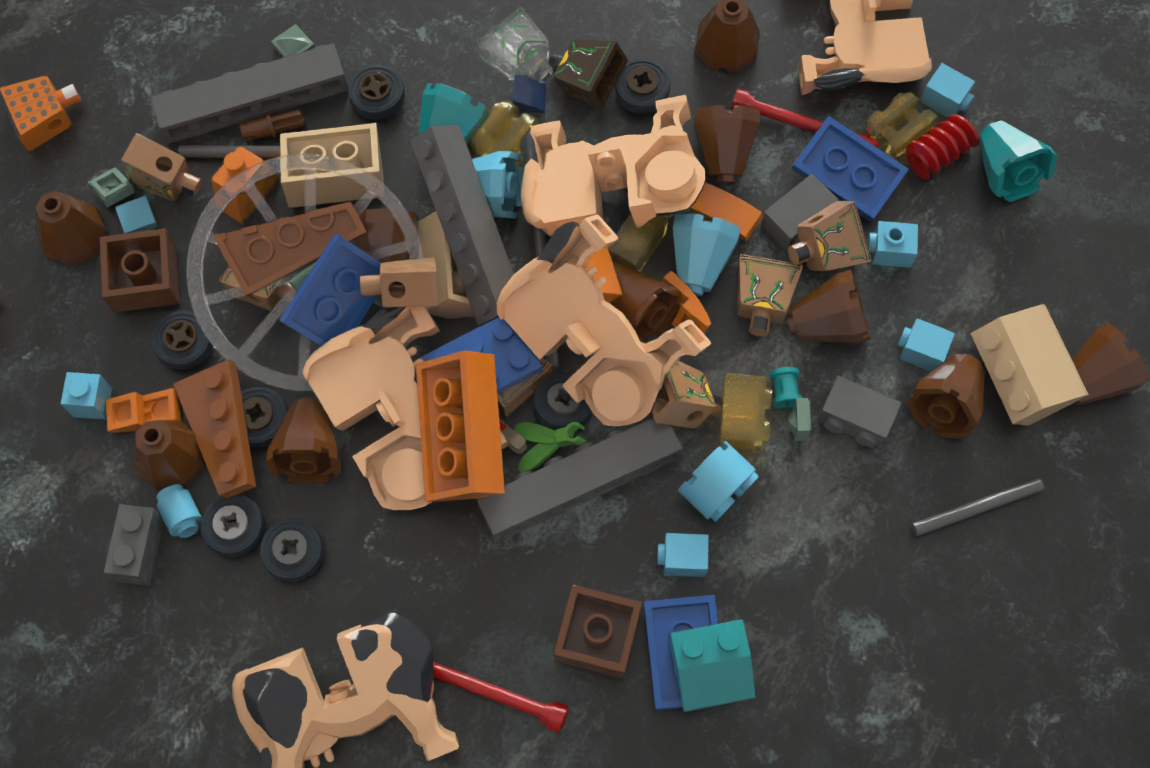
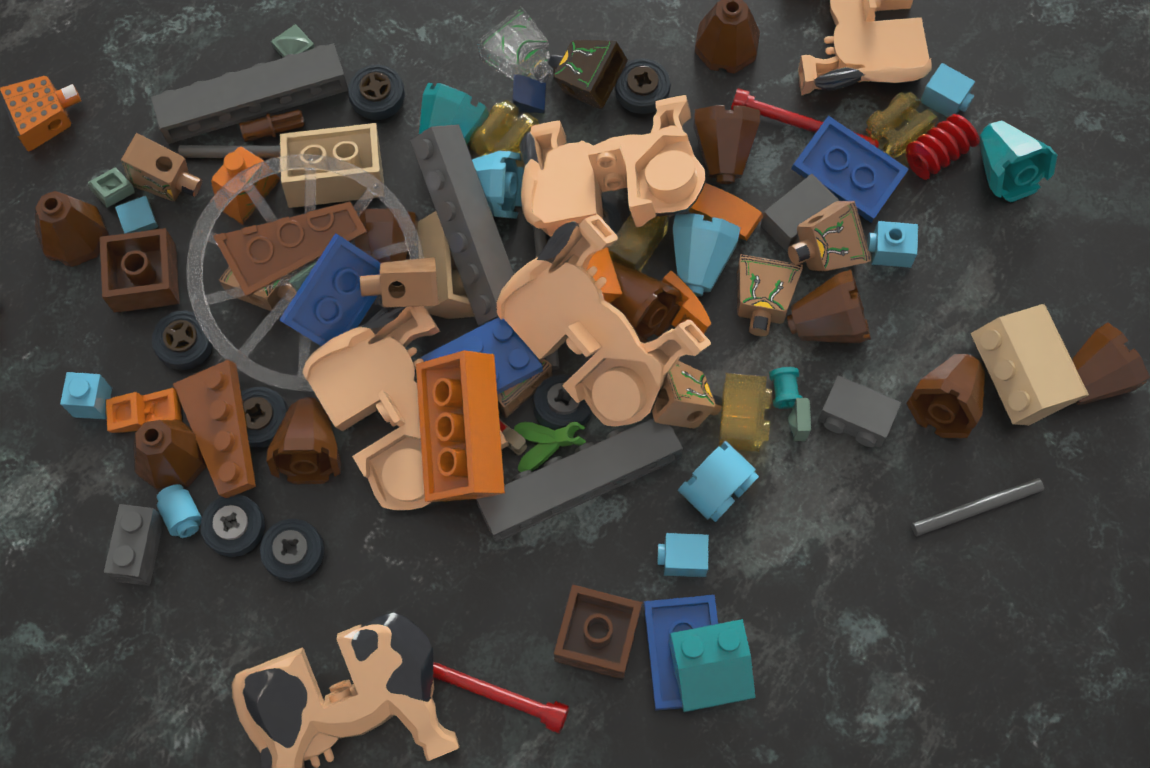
medium azure brick [898,318,955,372] -> none

